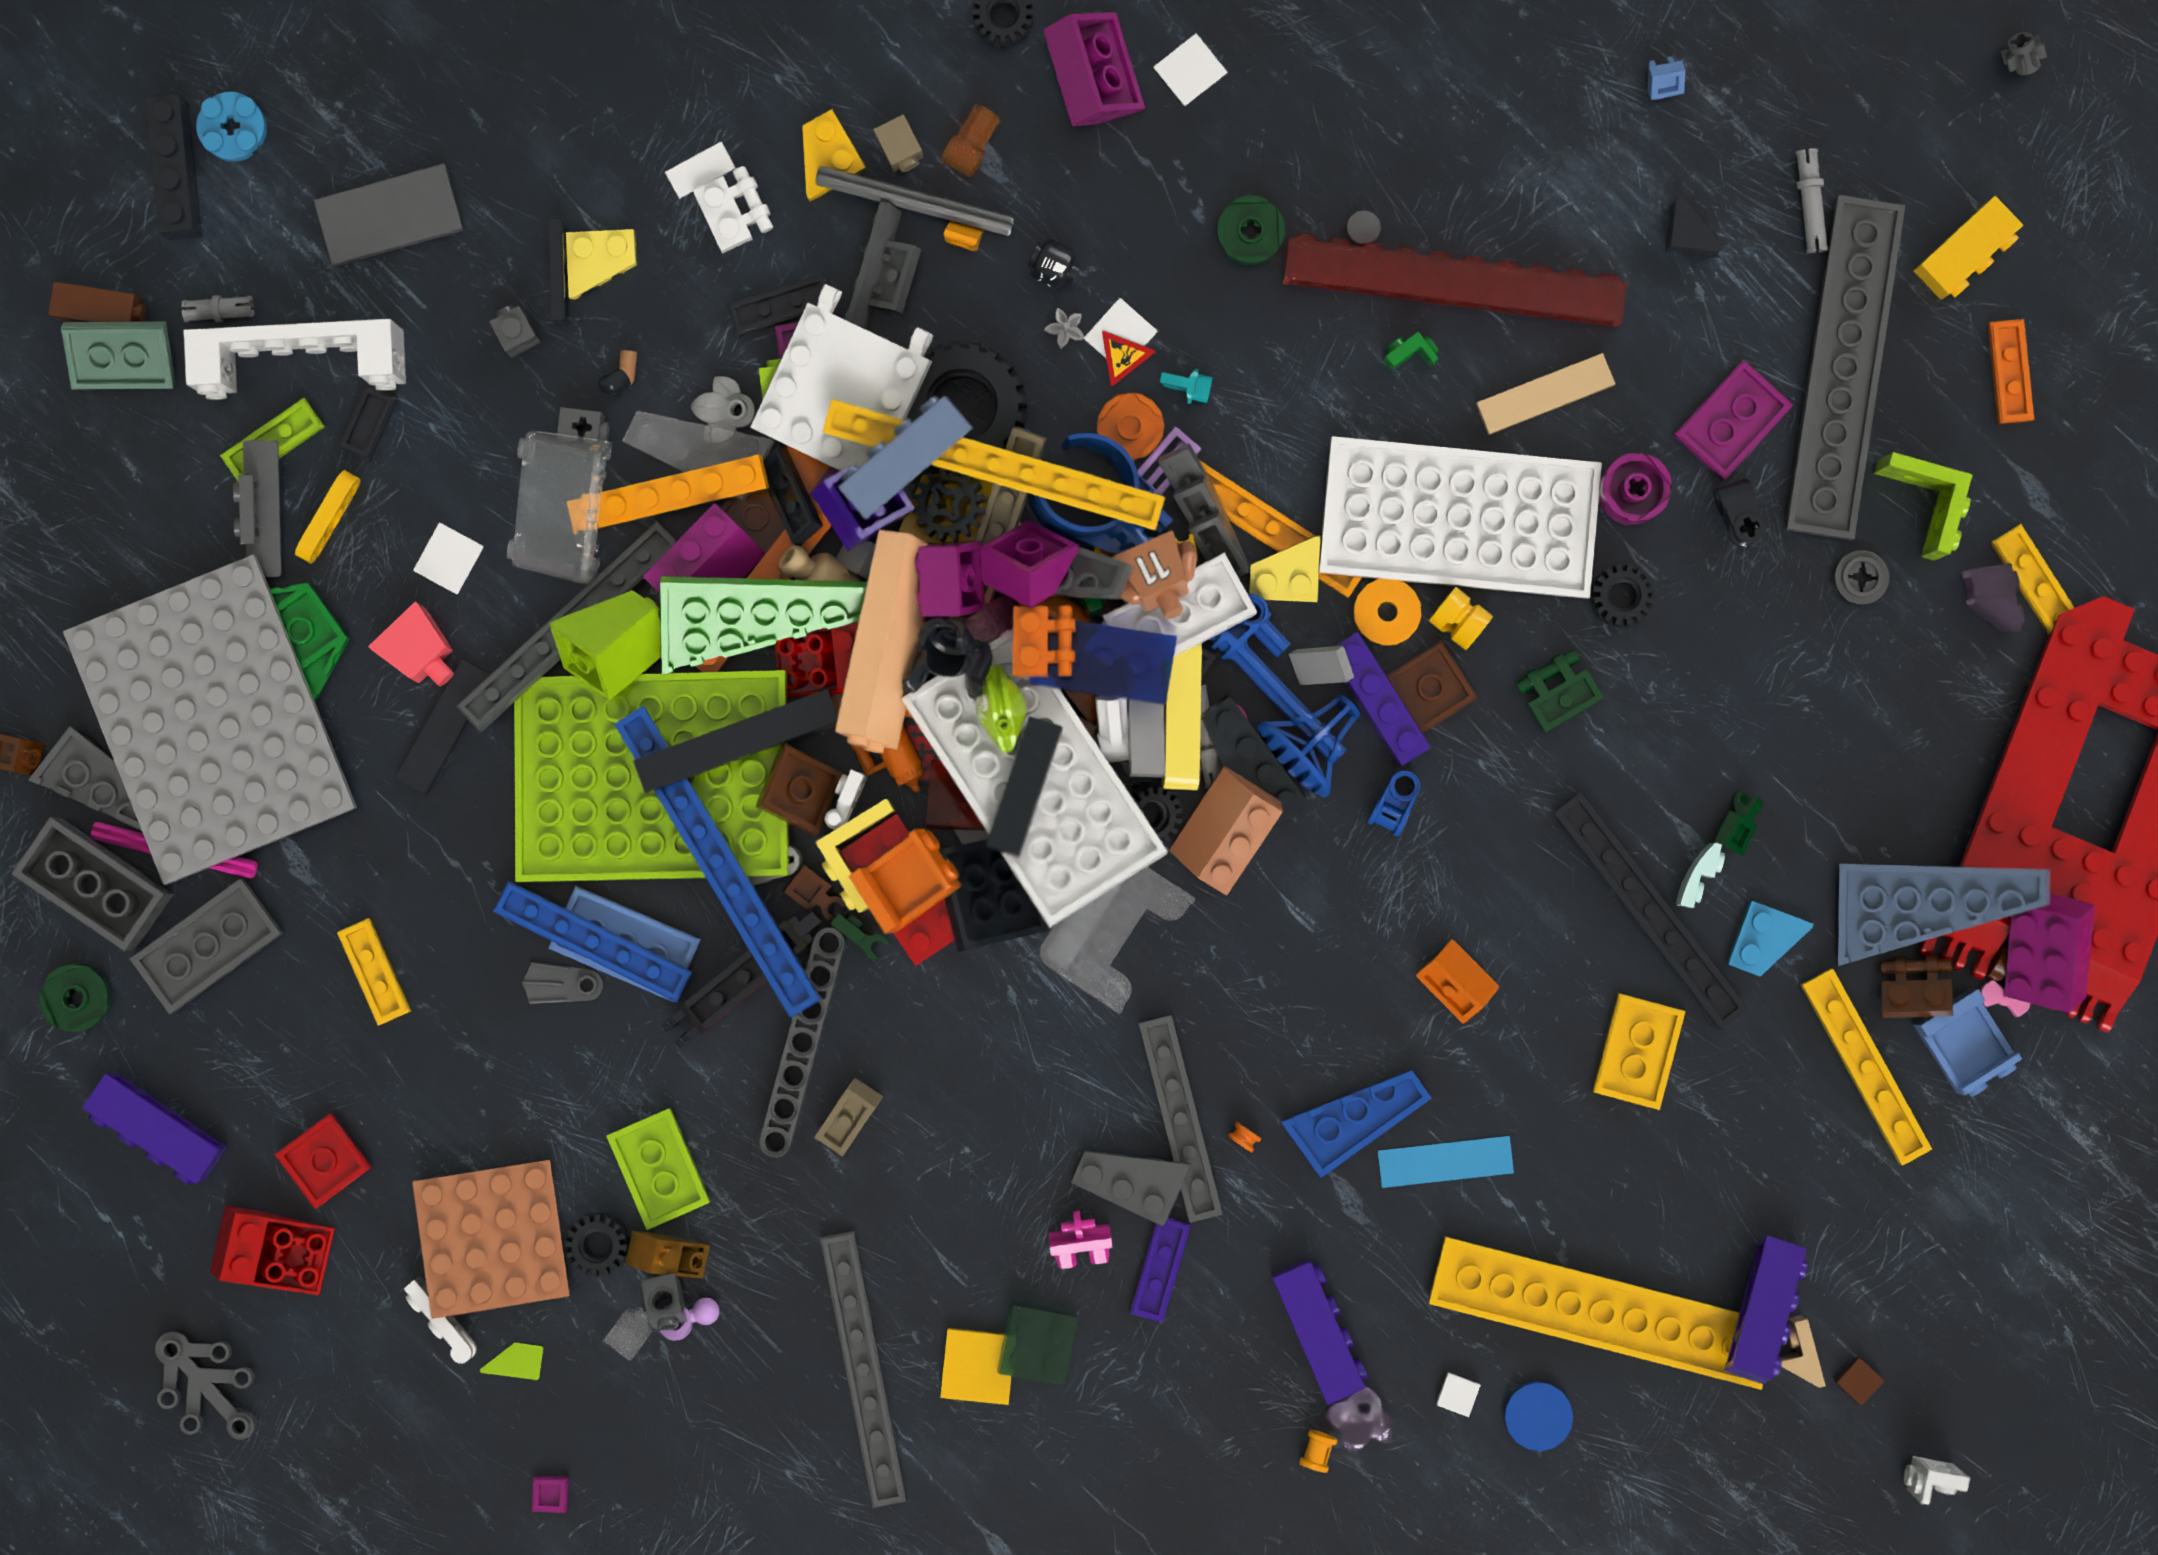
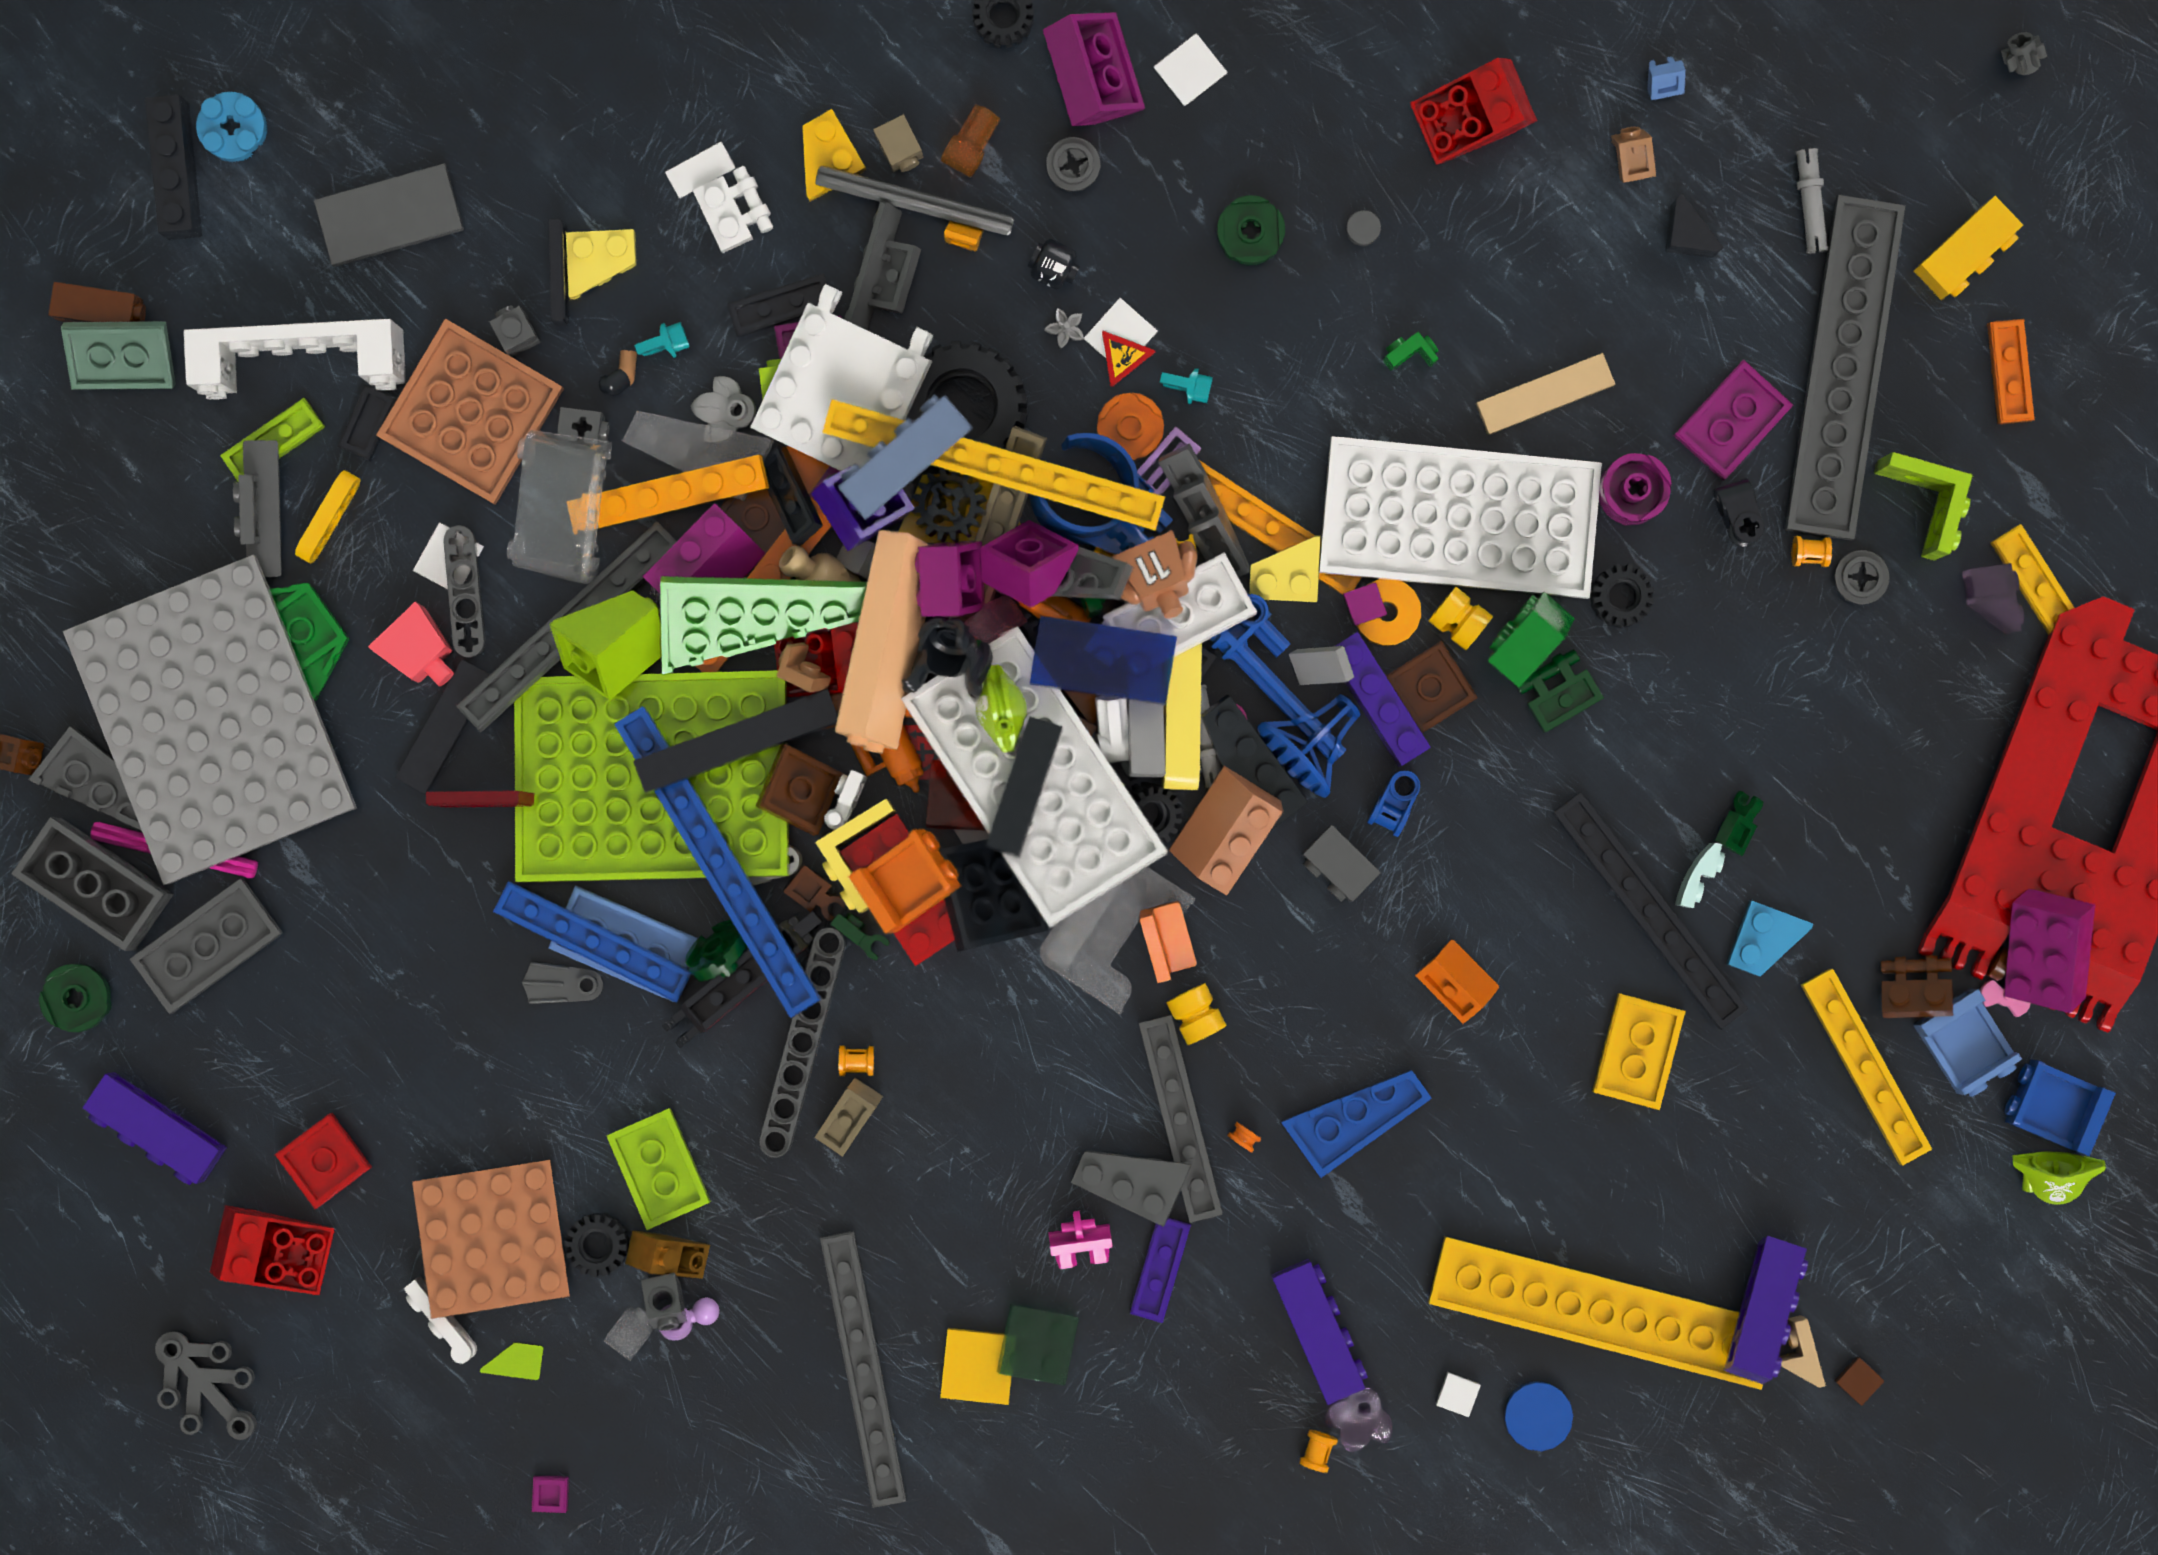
light grey pin [181,295,254,323] -> none
yellow tile [337,918,411,1026] -> none
orange plate [1013,606,1076,677] -> none
clear red brick [1282,234,1627,327] -> none
dark azure sticker [1378,1136,1514,1188] -> none
sand blue wing [1838,863,2050,966] -> none
white bracket [1904,1456,1970,1505] -> none
none -> nougat plate [376,319,564,505]
none -> dark red tile [426,791,534,808]
none -> dark grey beam [443,525,486,658]
none -> teal piece [634,322,690,358]
none -> dark green plate [685,920,747,982]
none -> medium nougat bracket [777,642,831,692]
none -> light orange bush [839,1045,874,1076]
none -> dark grey gear [1046,137,1100,192]
none -> orange panel [1139,901,1197,983]
none -> yellow wheel [1166,983,1227,1045]
none -> dark grey brick [1301,825,1381,902]
none -> magenta tile [1343,582,1387,626]
none -> red slope [1410,58,1537,165]
none -> green brick [1488,592,1575,688]
none -> medium nougat bracket [1611,127,1656,183]
none -> light orange bush [1791,536,1832,567]
none -> blue panel [2004,1059,2116,1156]
none -> lime hat [2012,1151,2106,1205]

